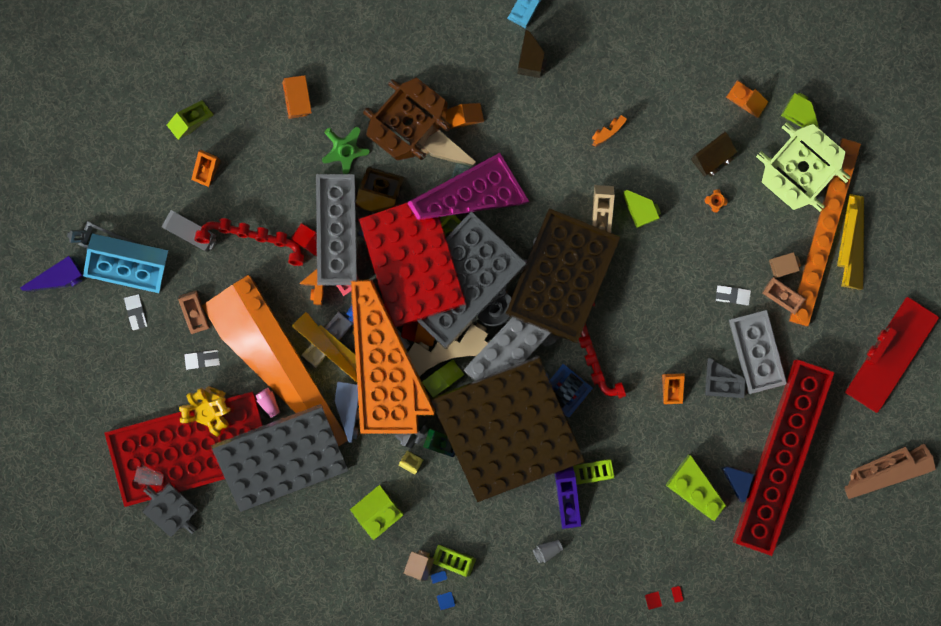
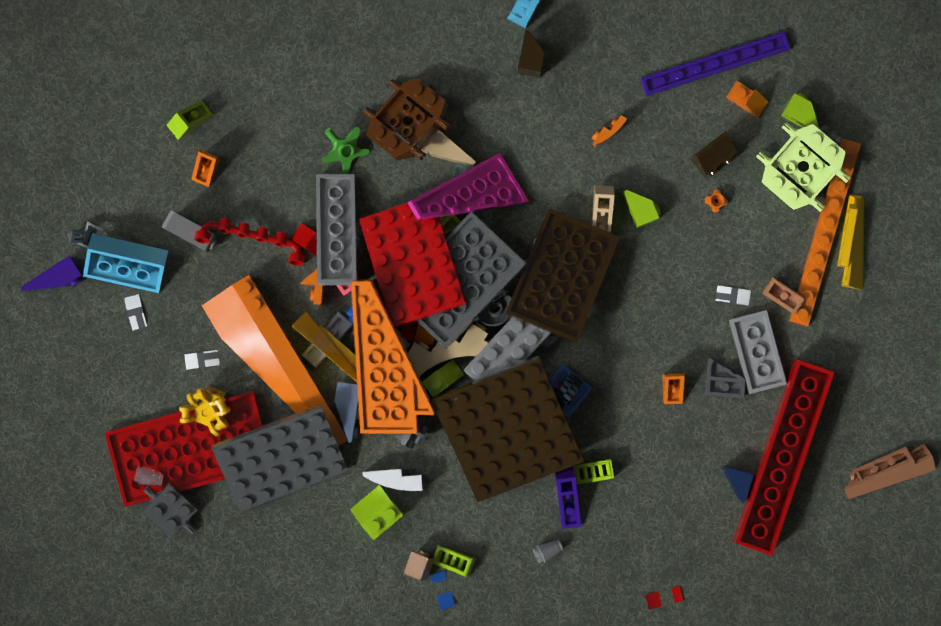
nougat slope [178,290,209,334] -> none
bright pink cone [255,388,280,418] -> none
orange hinge [283,75,312,119] -> none
dark brown slope [355,167,404,213] -> none
light yellow slope [399,451,423,474] -> none
dark green slope [423,429,455,458] -> none
orange slope [446,103,484,129] -> none
red bar [579,302,626,399] -> none
lime wedge [665,455,726,521] -> none
medium nougat brick [769,252,801,278] -> none
red bracket [845,297,939,413] -> none
none -> white slope [363,468,423,491]
none -> dark purple tile [640,31,791,97]

